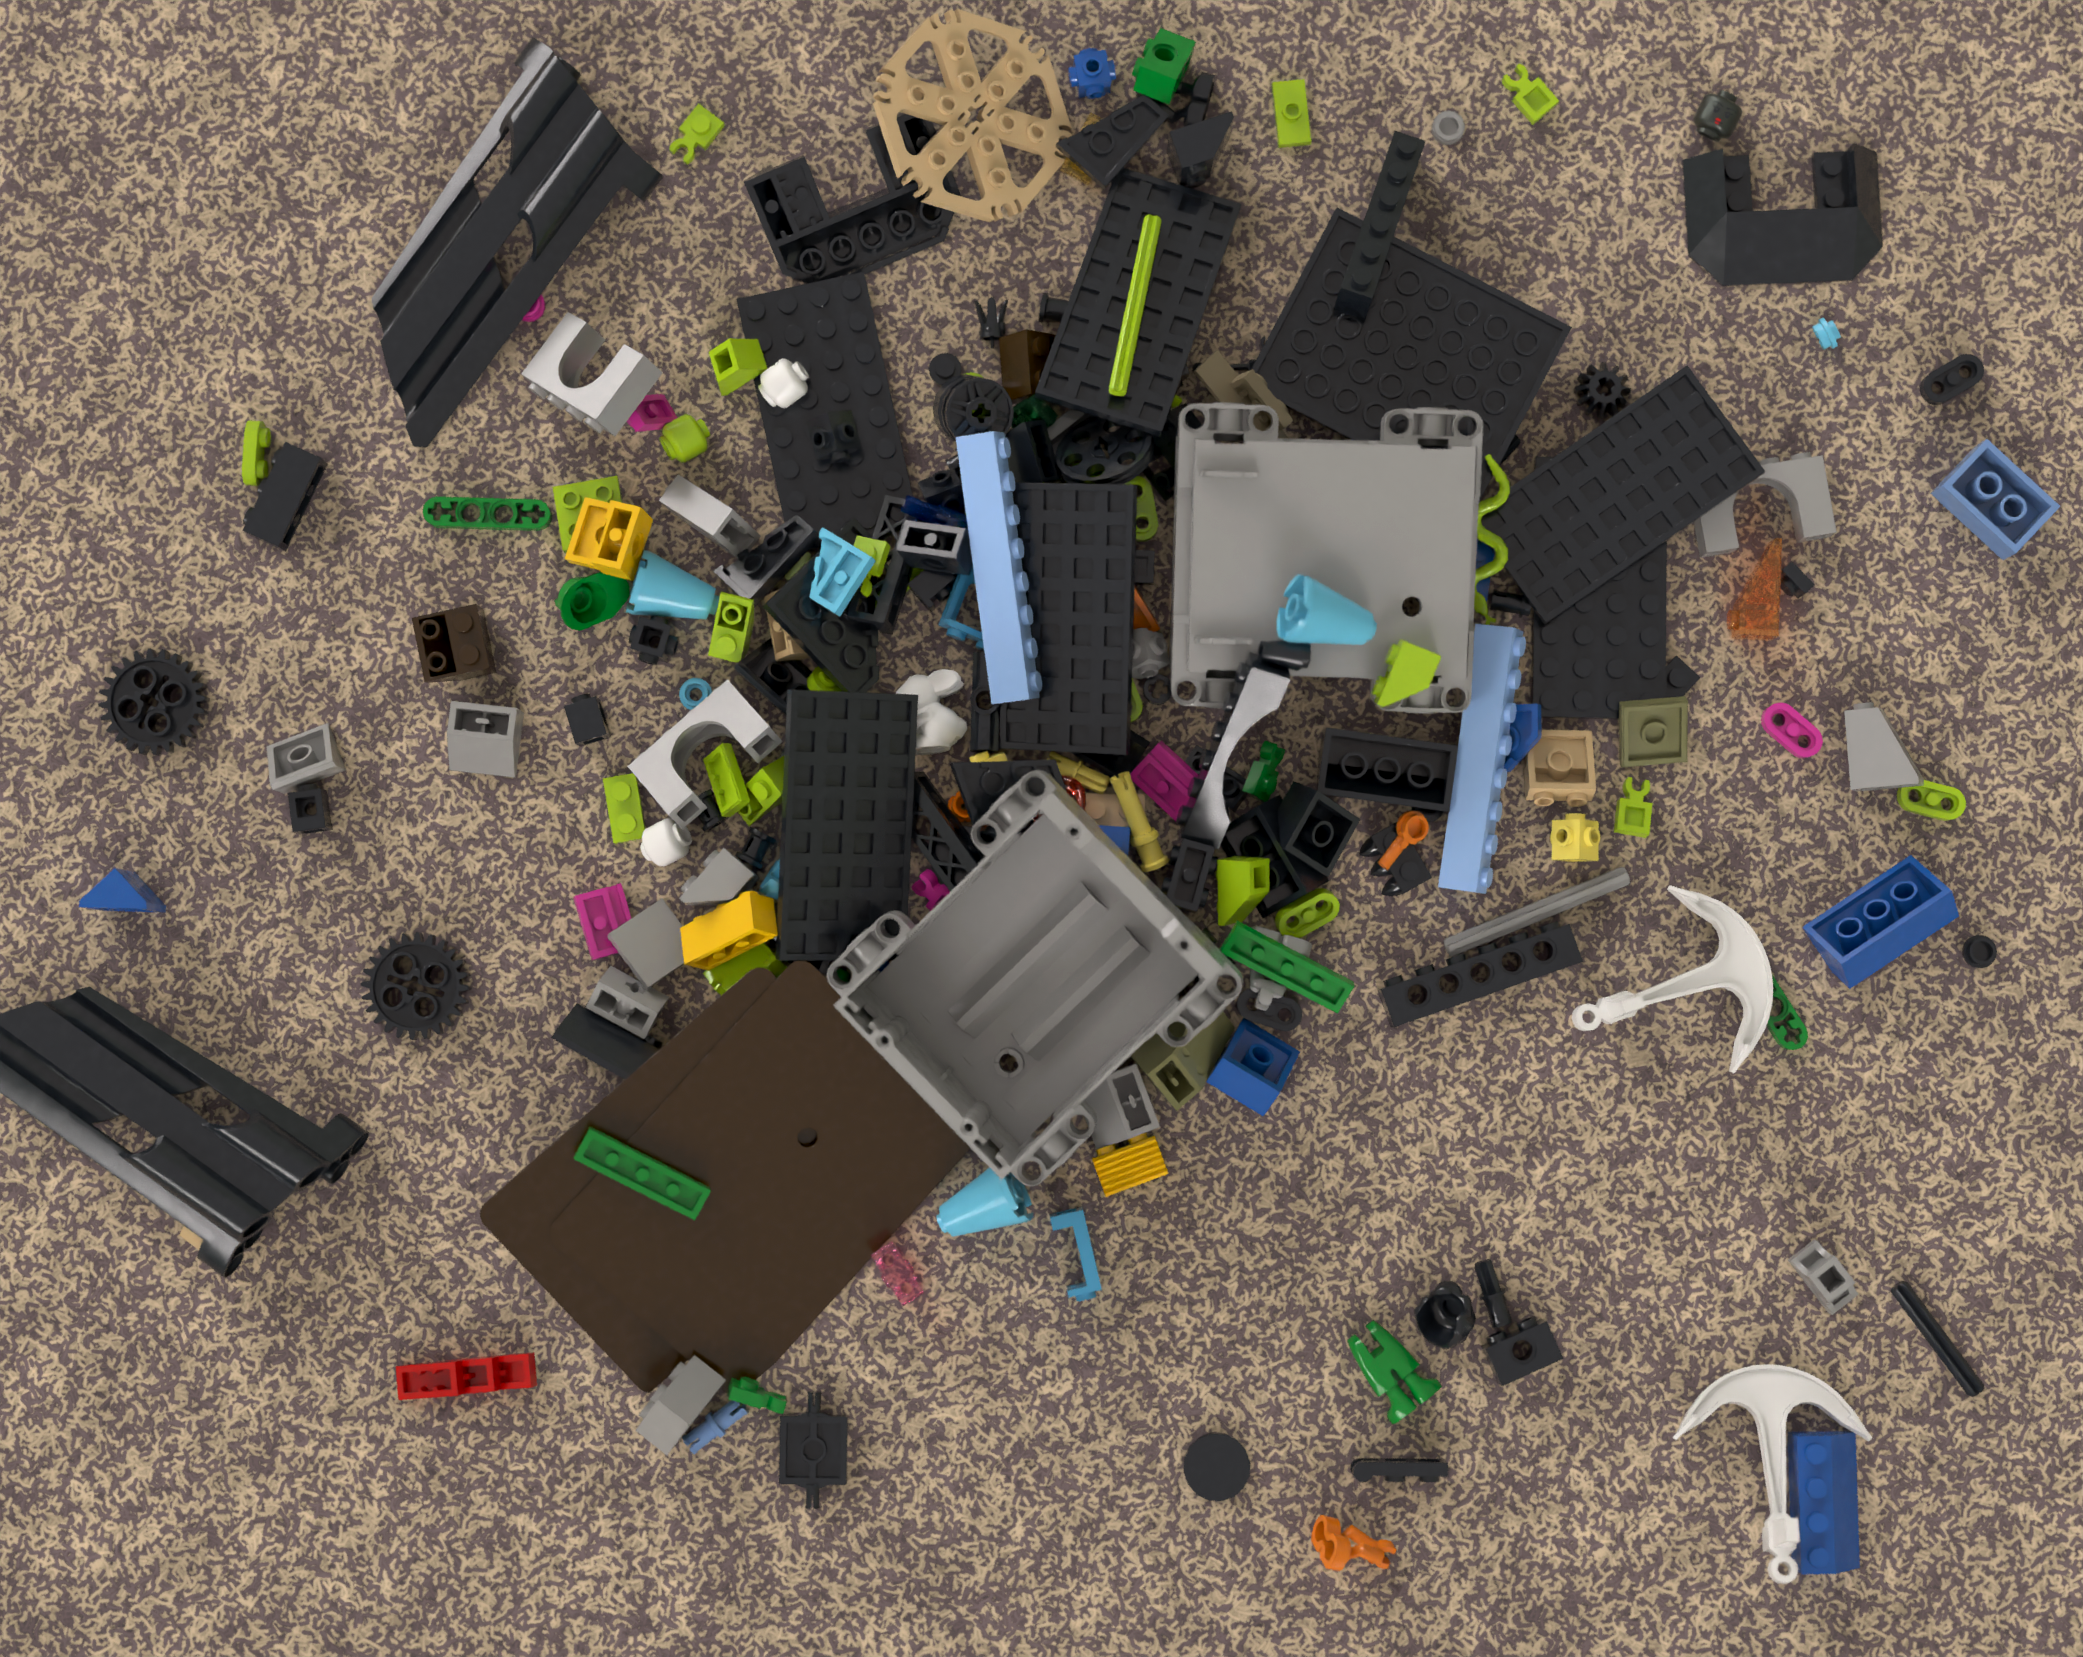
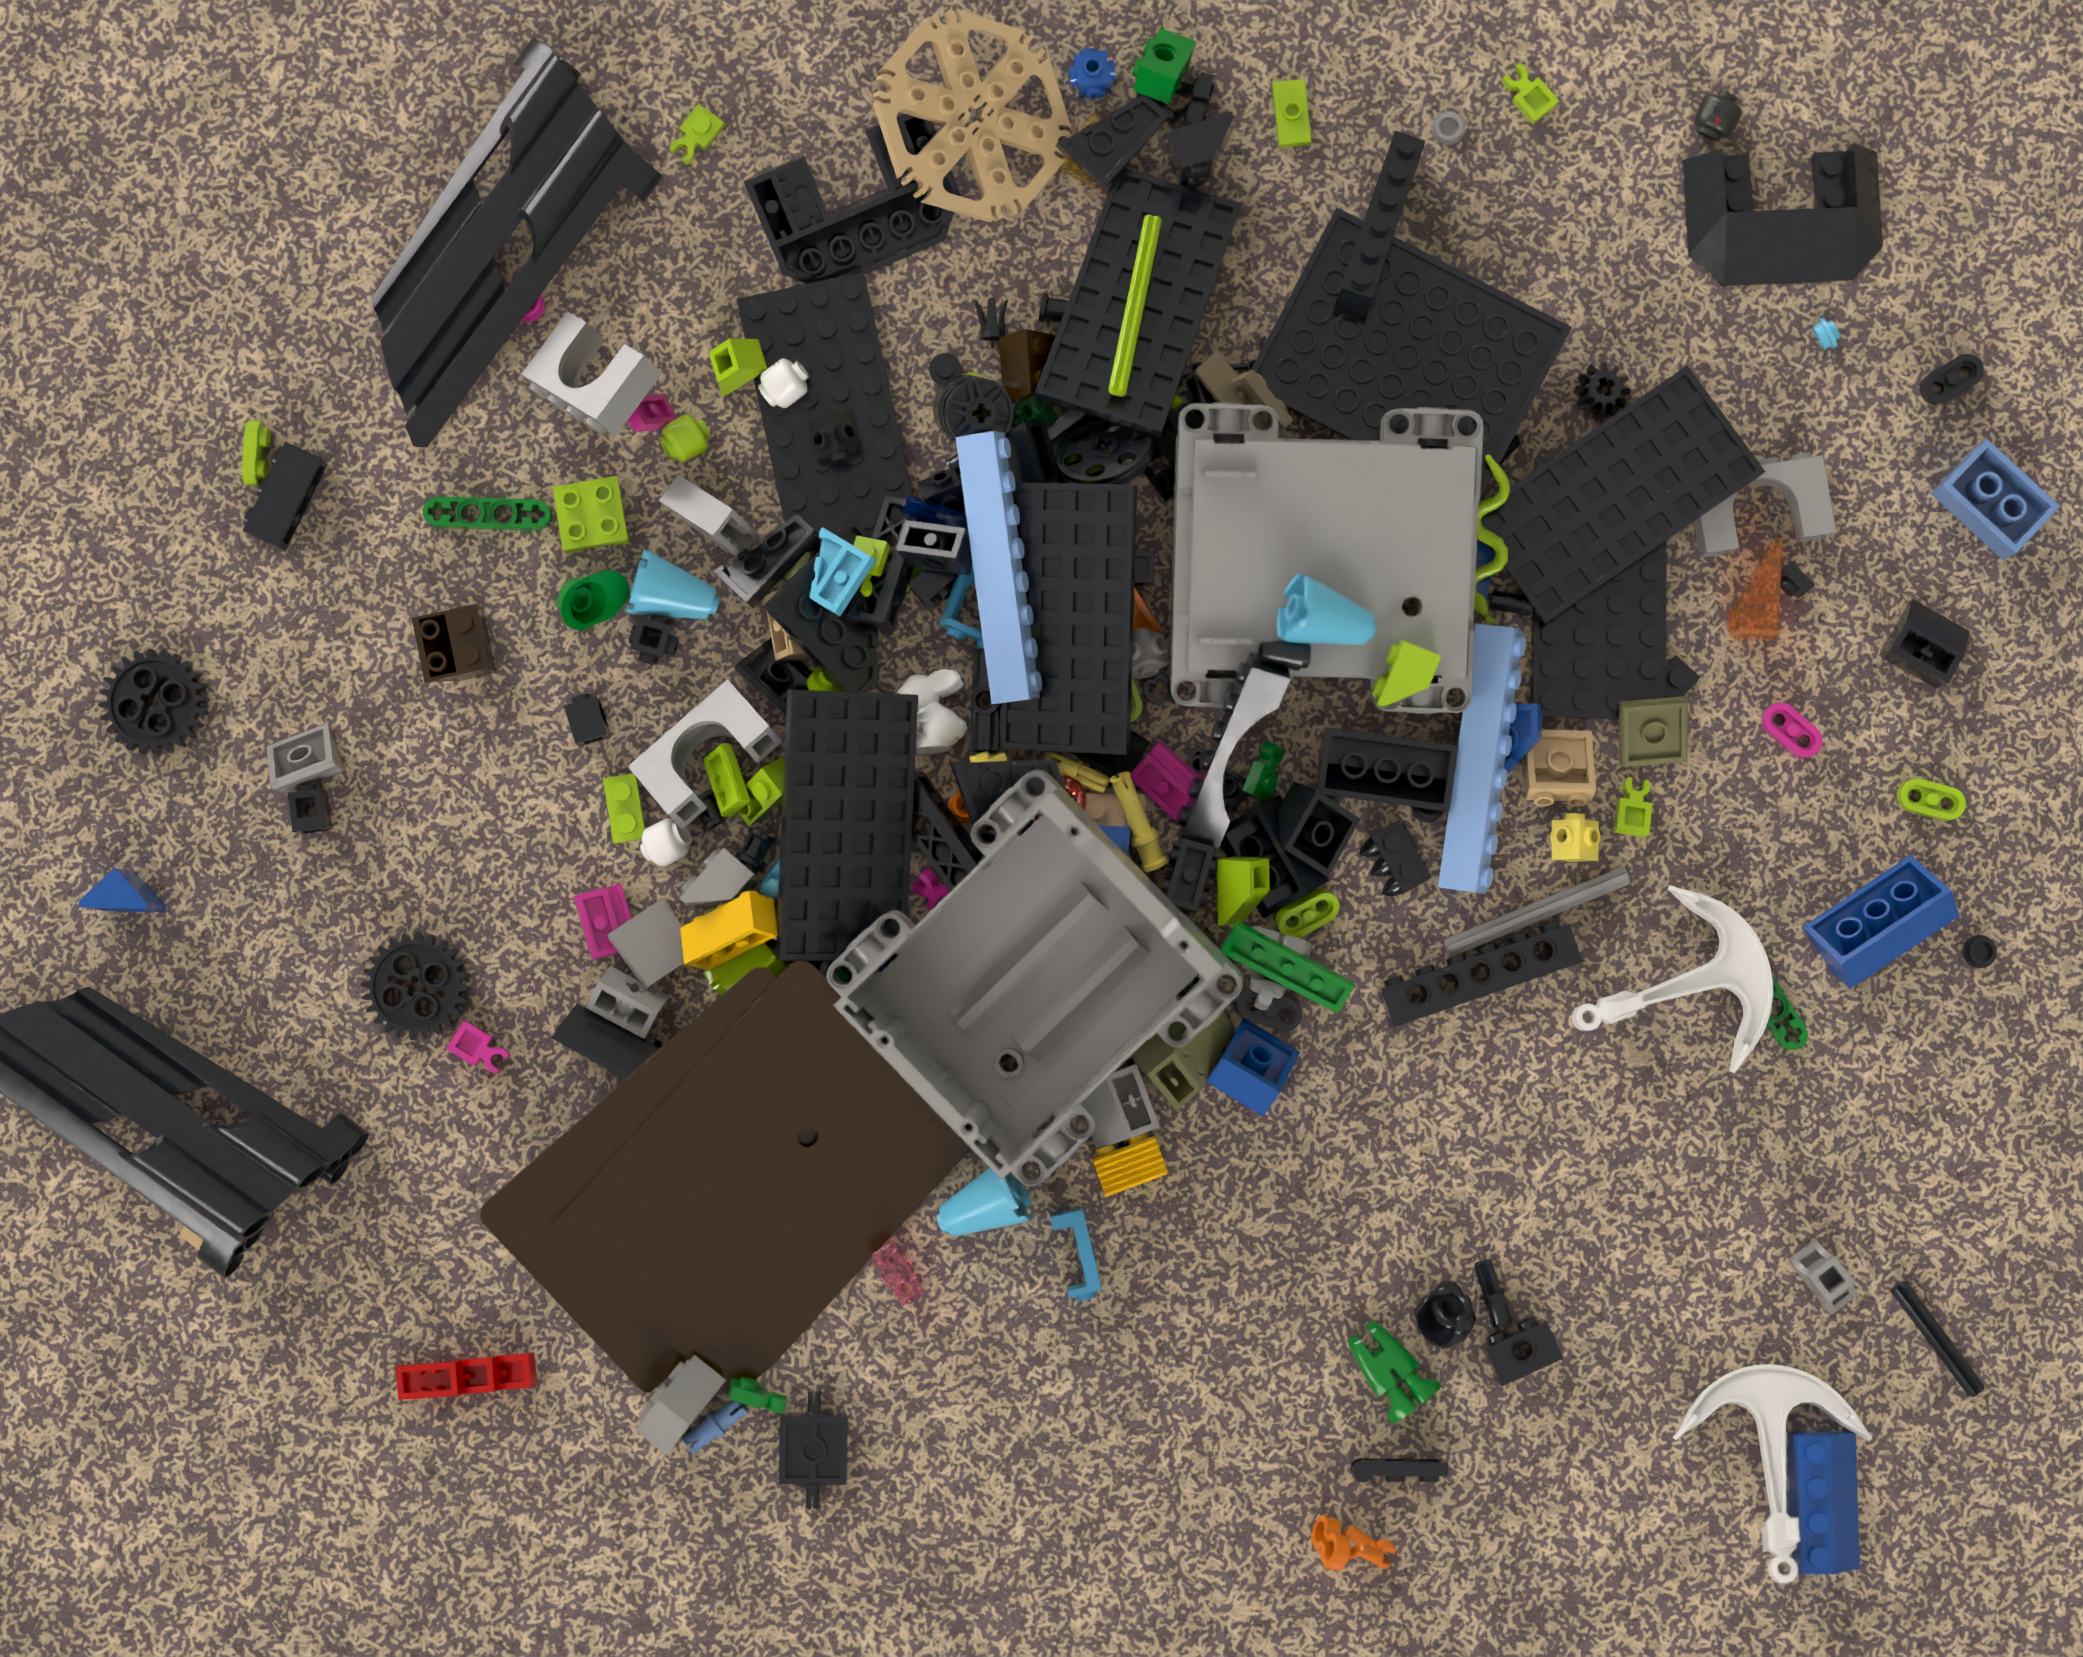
light grey slope [447,701,524,778] -> none
yellow brick [565,497,653,581] -> none
green plate [574,1127,711,1220] -> none
medium azure plate [679,678,712,710] -> none
lime slope [708,592,754,663] -> none
lime plate [1123,476,1158,542] -> none
black tile [1183,1432,1250,1501] -> none
orange plate [1377,810,1429,870] -> none
light grey slope [1844,702,1924,792] -> none
none -> dark pink plate [446,1020,511,1073]
none -> black pin [1186,376,1217,419]
none -> black slope [1879,599,1970,688]

